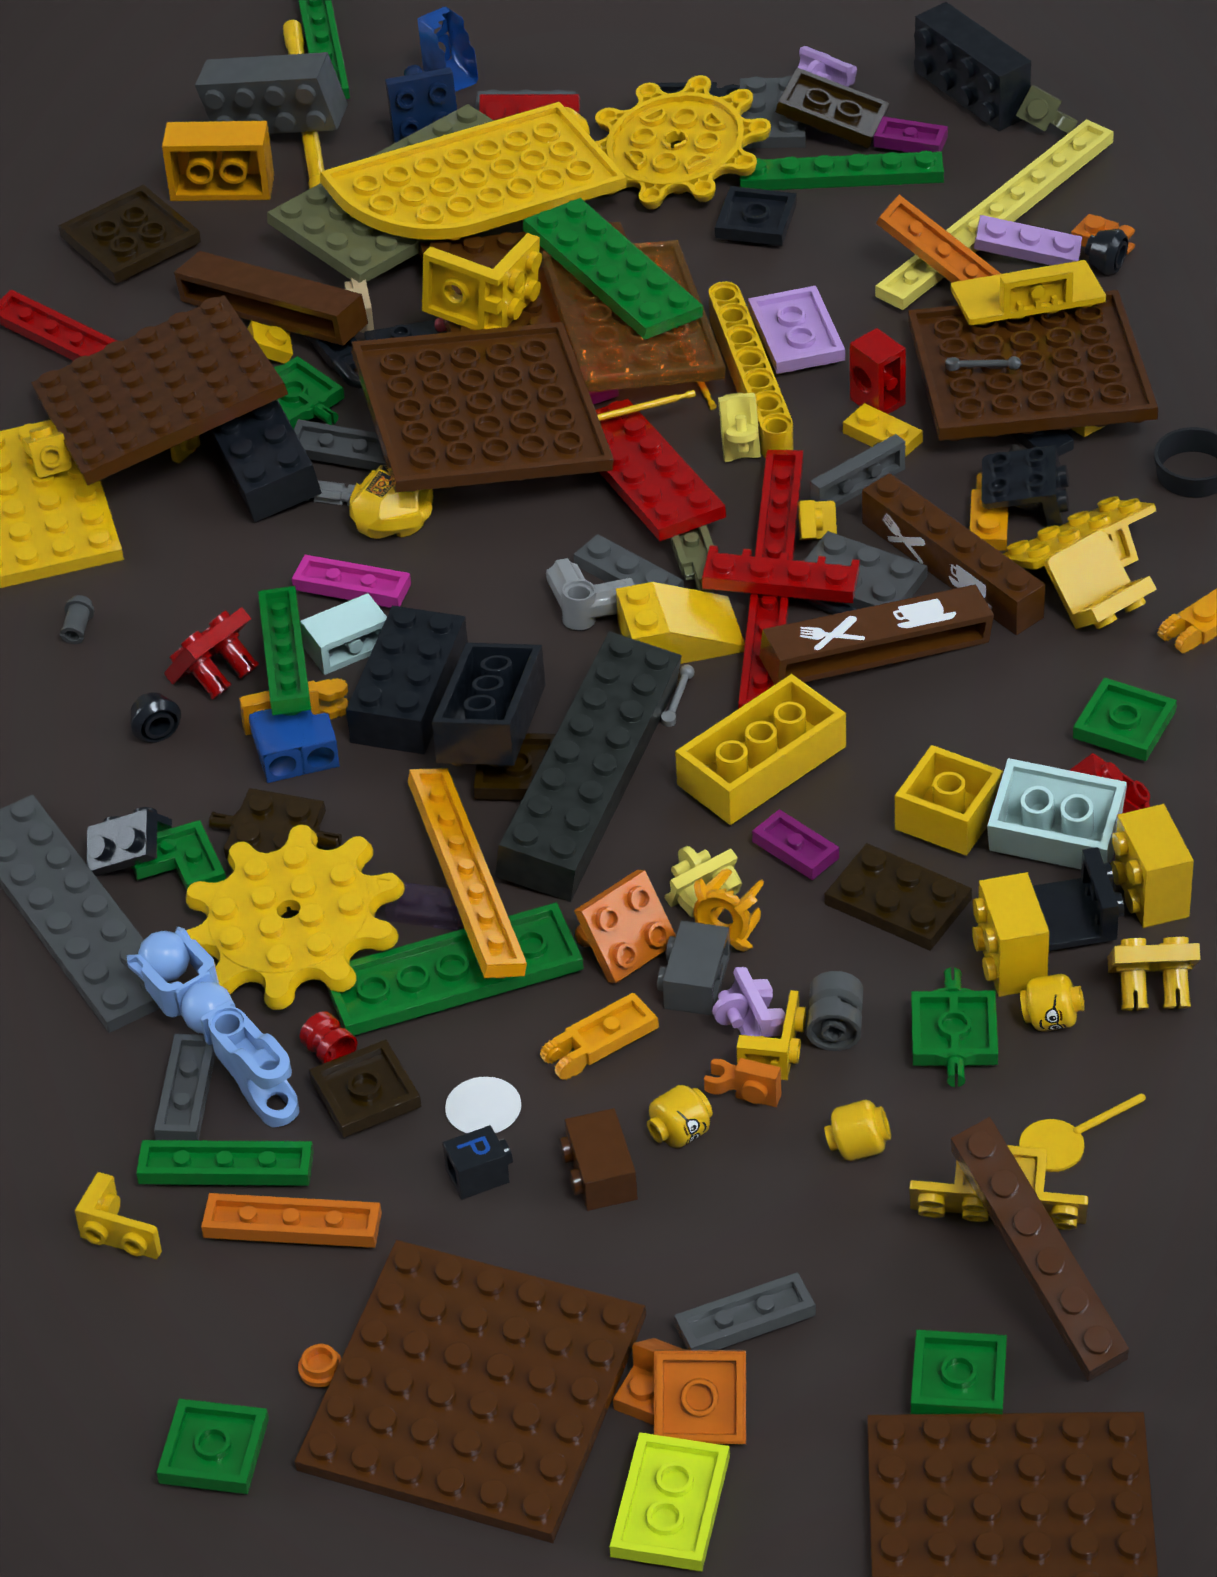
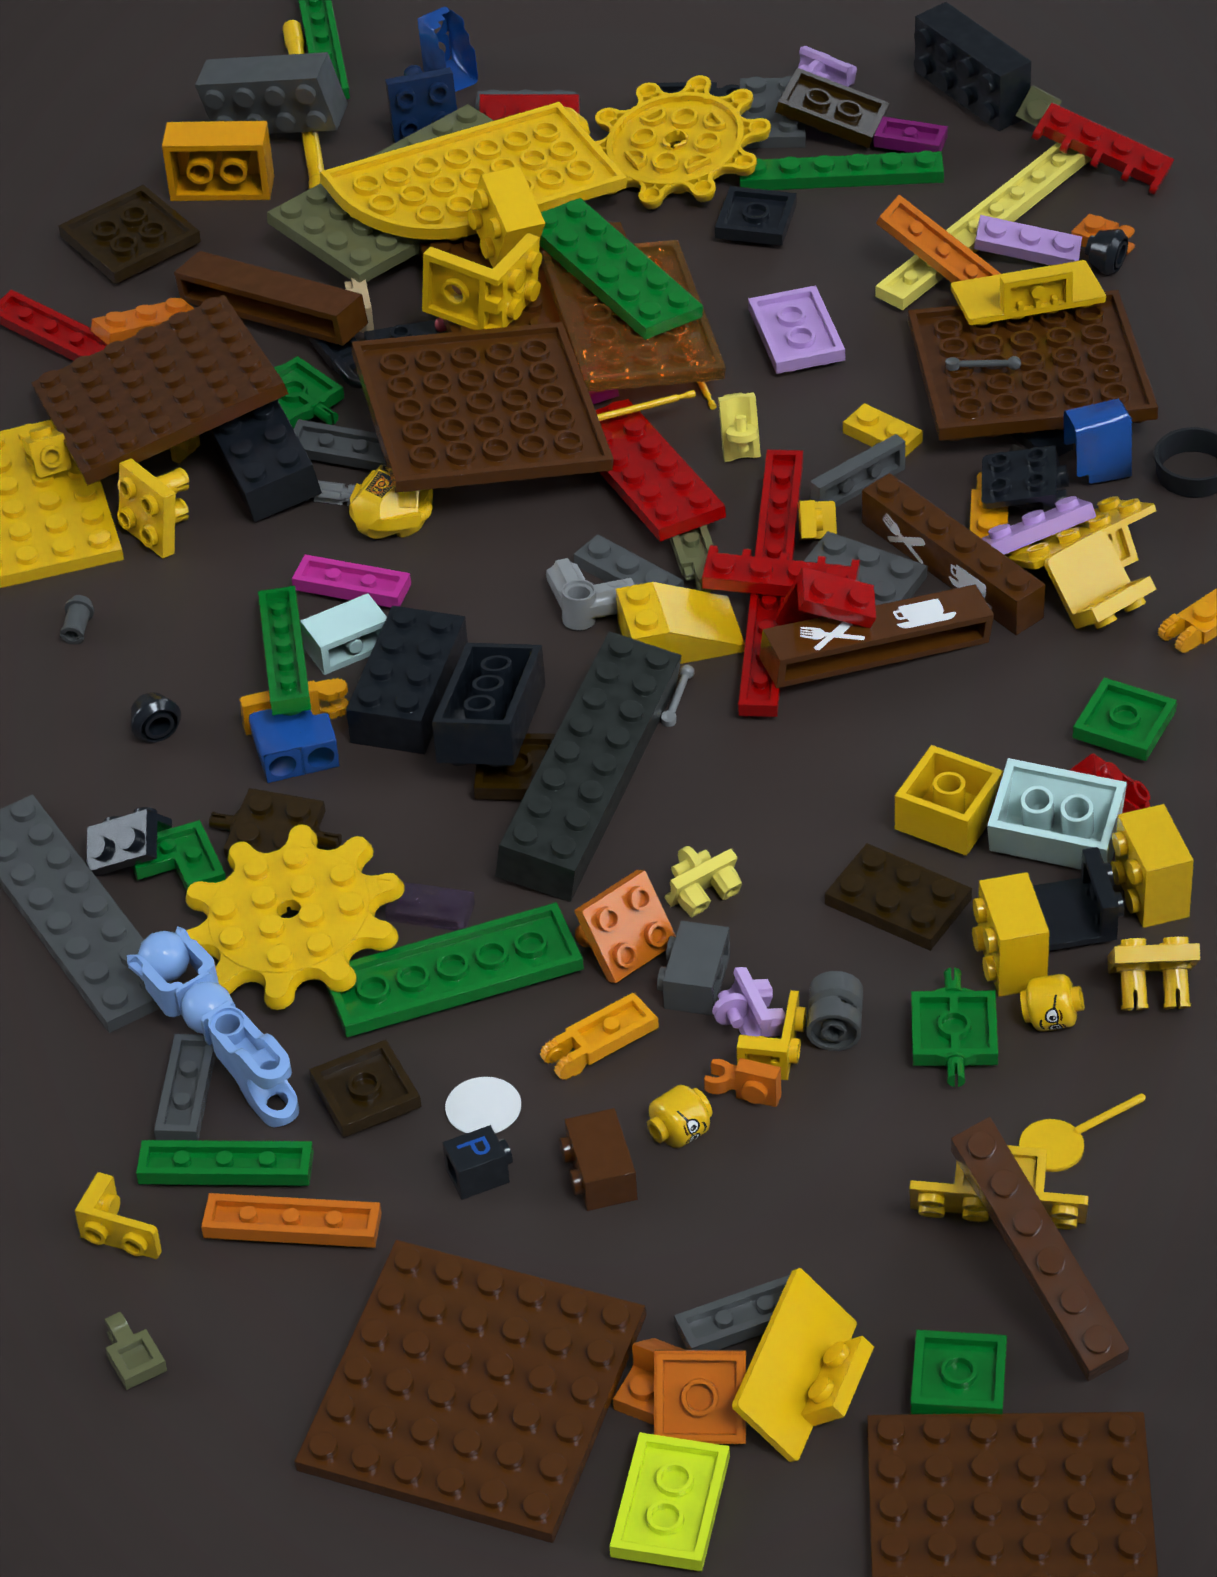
green plate [157,1398,269,1494] -> none
red plate [164,607,259,700] -> none
yellow bracket [247,320,293,364] -> none
orange plate [298,1344,342,1387] -> none
red wheel [299,1011,358,1064] -> none
light orange plate [408,768,527,978] -> none
yellow brick [675,674,846,825] -> none
light orange piece [693,869,764,952] -> none
yellow beam [709,281,793,459] -> none
magenta plate [752,809,839,880] -> none
yellow head [824,1100,891,1161] -> none
red brick [850,328,906,414] -> none
none -> orange plate [91,298,194,345]
none -> olive plate [104,1312,167,1390]
none -> yellow plate [117,458,189,559]
none -> yellow brick [467,166,545,268]
none -> yellow bracket [732,1268,874,1462]
none -> red bracket [776,567,876,628]
none -> lavender plate [981,496,1096,555]
none -> red hinge [1031,103,1174,195]
none -> blue piece [1064,398,1132,484]

